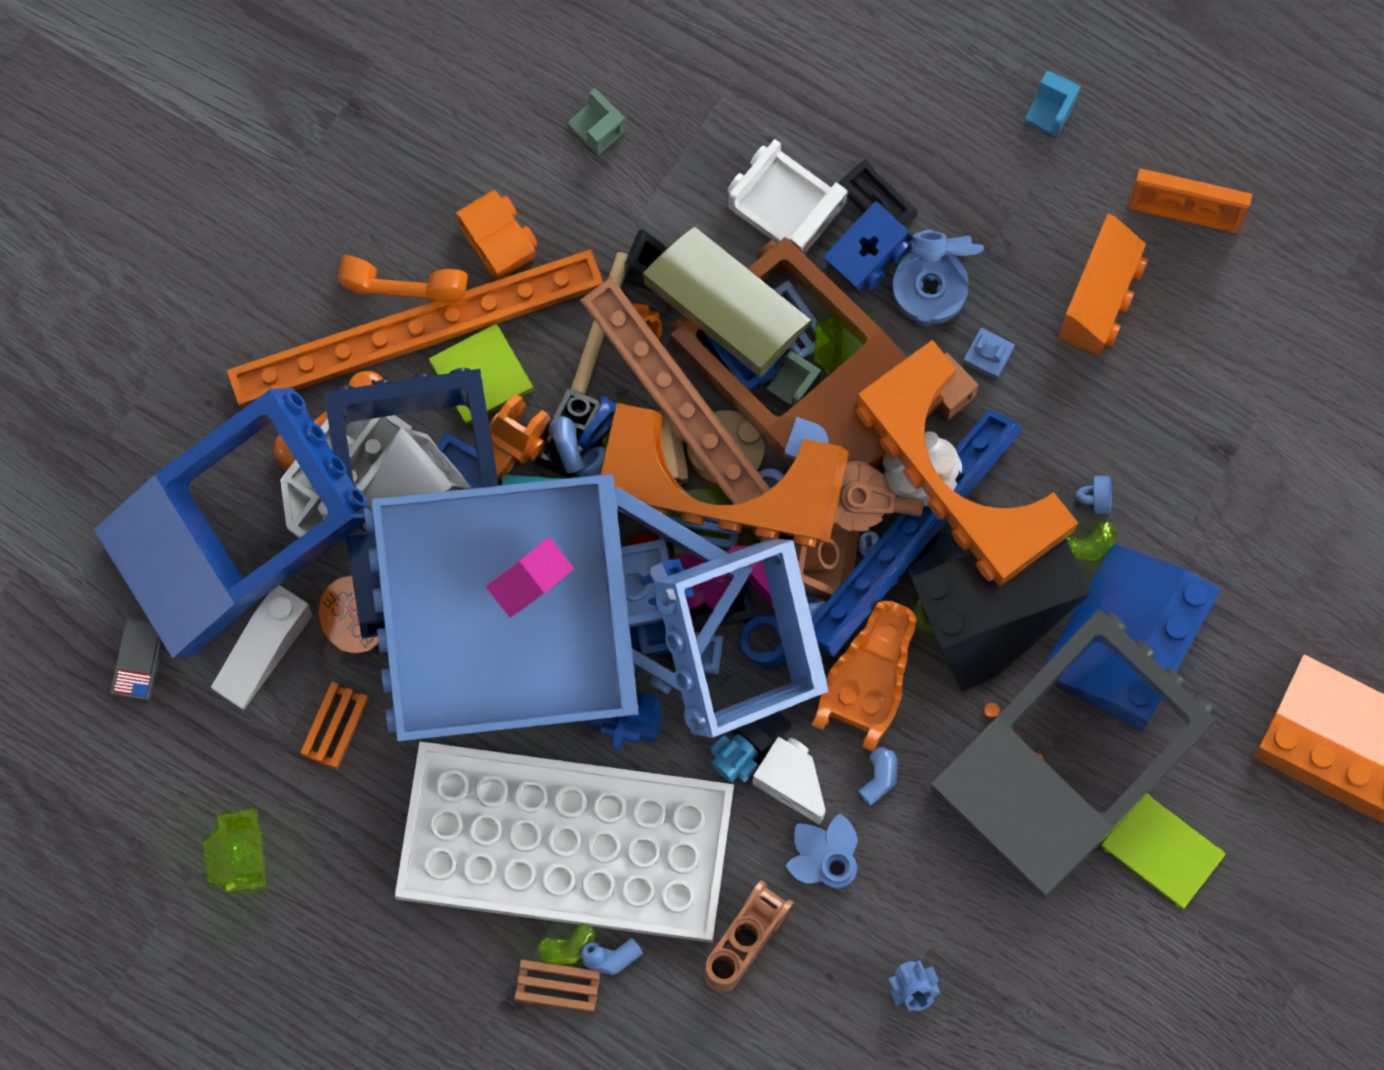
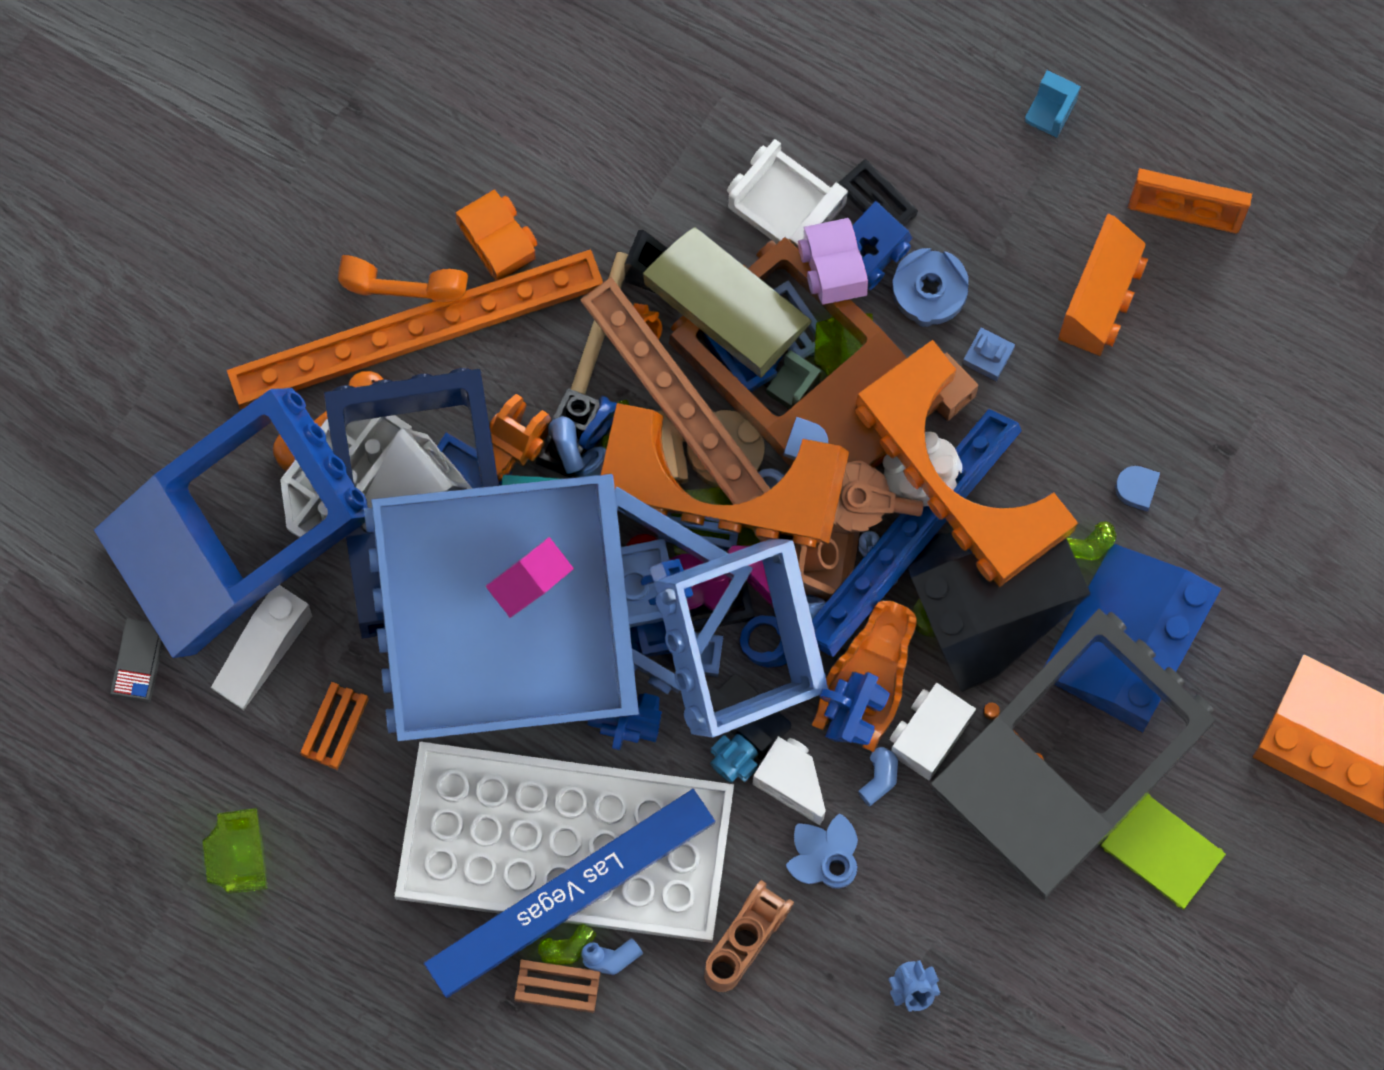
orange piece [318,576,378,654] -> none
lime tile [429,323,534,426] -> none
sand green panel [568,88,625,156] -> none
medium blue plate [911,229,984,262] -> none
medium blue tile [1076,476,1112,514] -> none
none -> blue tile [424,788,715,999]
none -> lavender brick [798,218,868,305]
none -> blue hips [819,672,890,745]
none -> white brick [889,682,976,781]
none -> medium blue tile [1115,466,1160,512]

